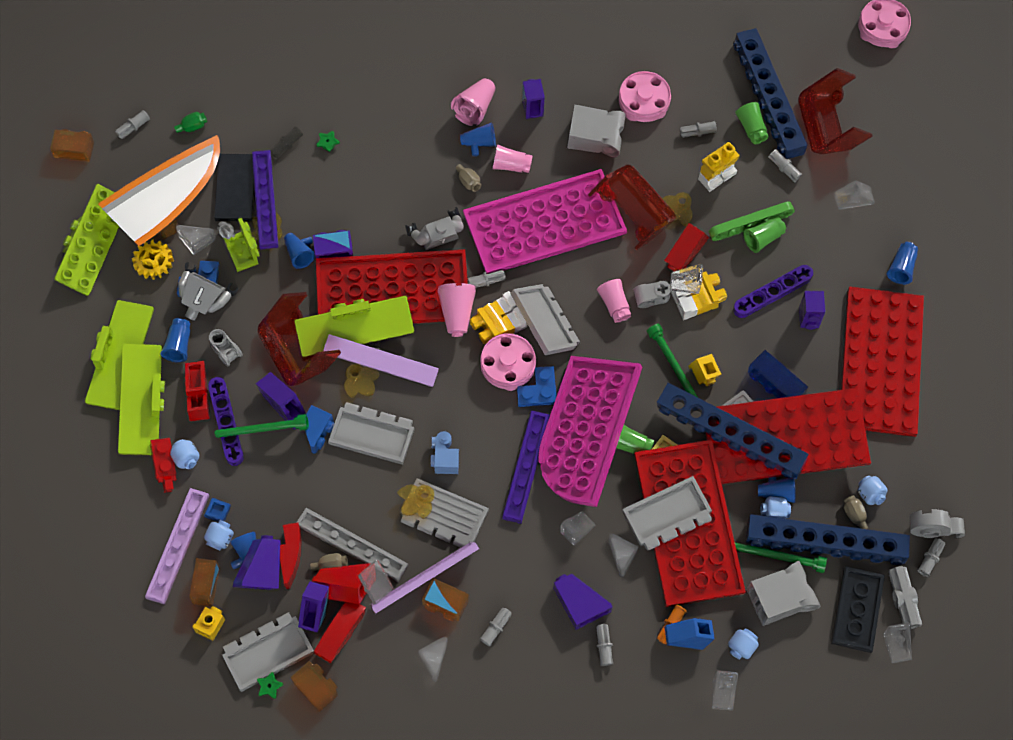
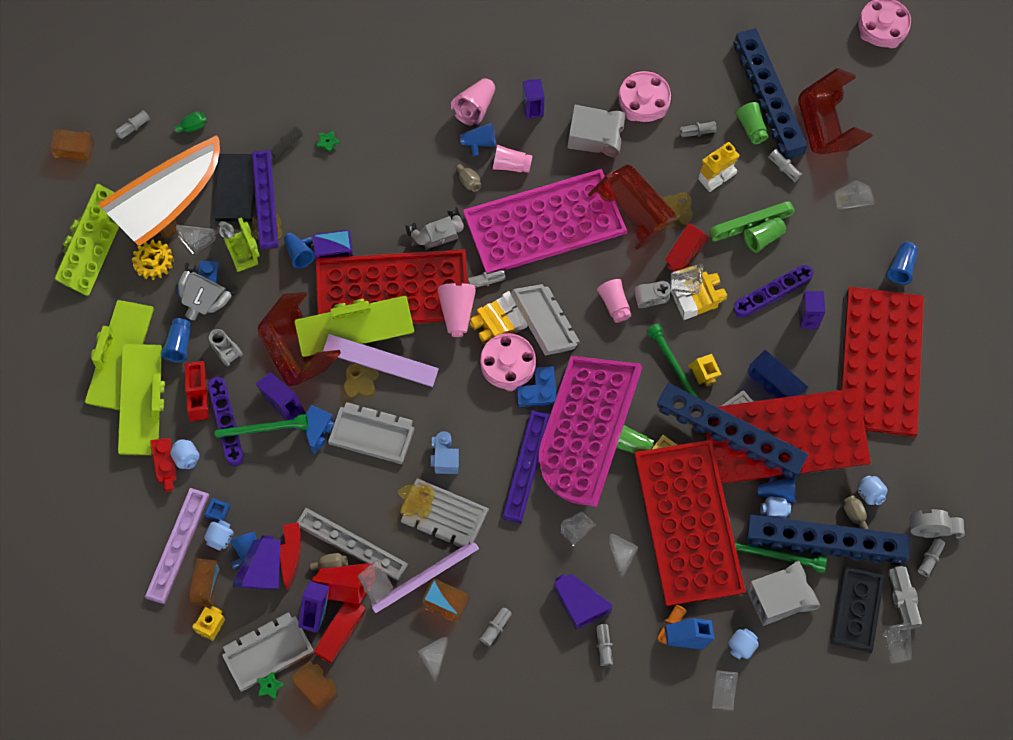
light grey hinge [622,476,712,551] -> none

